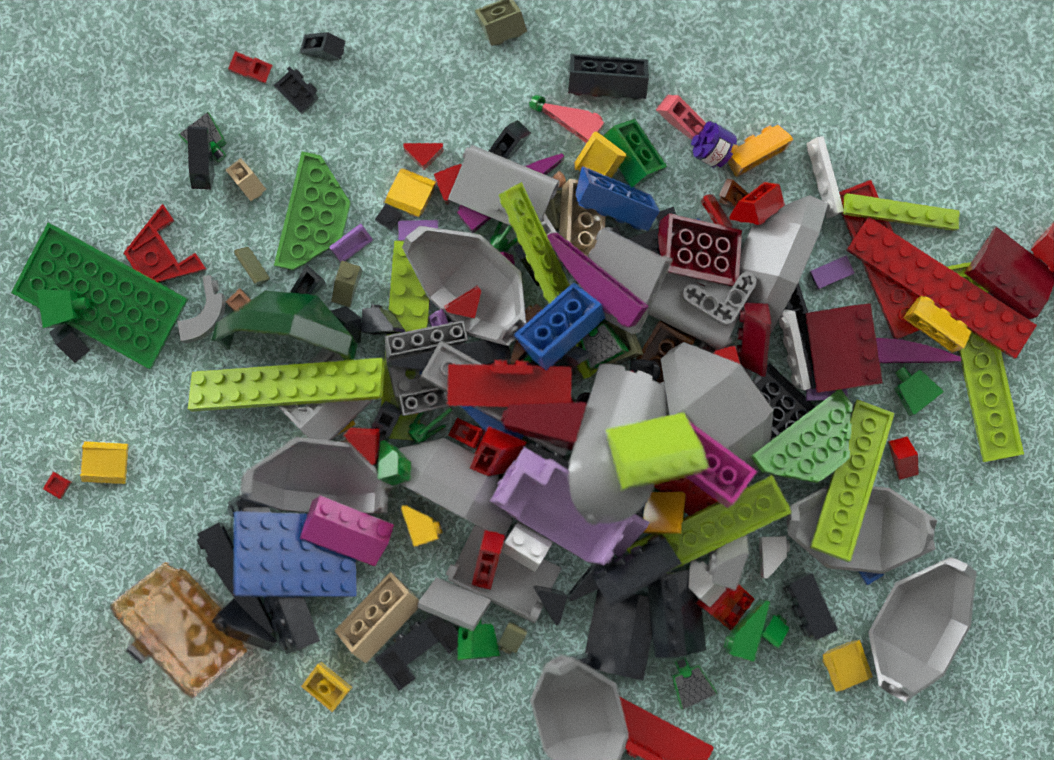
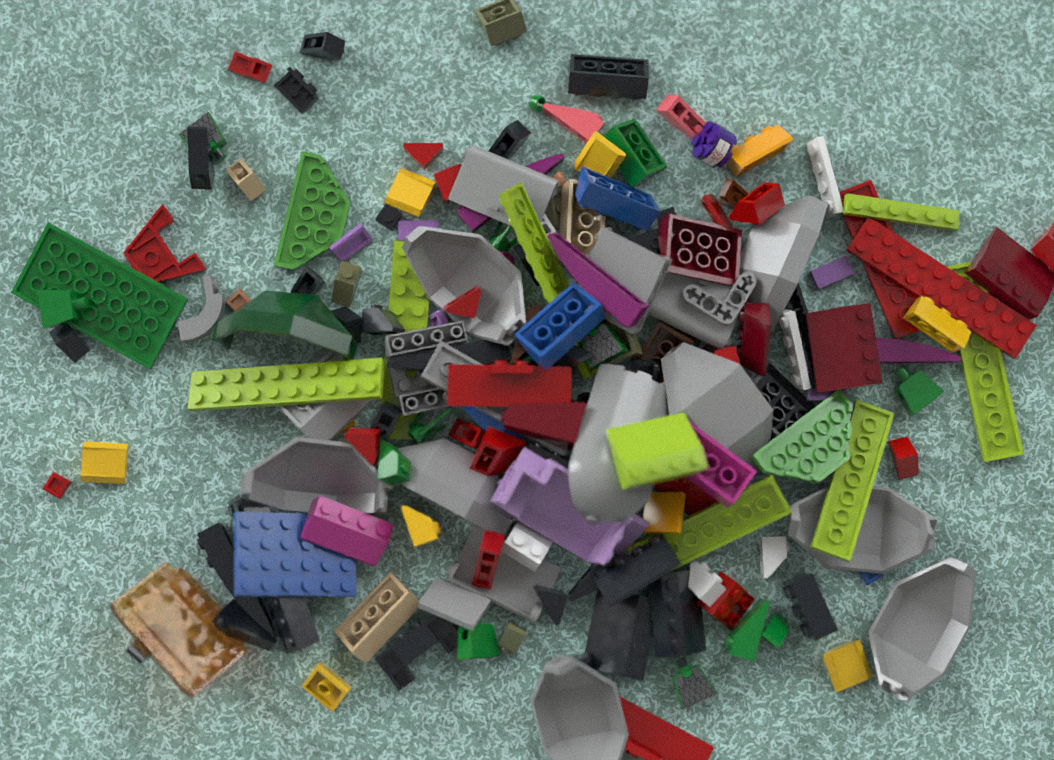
olive slope [233,247,270,286] -> none
light grey slope [709,535,748,590] -> none

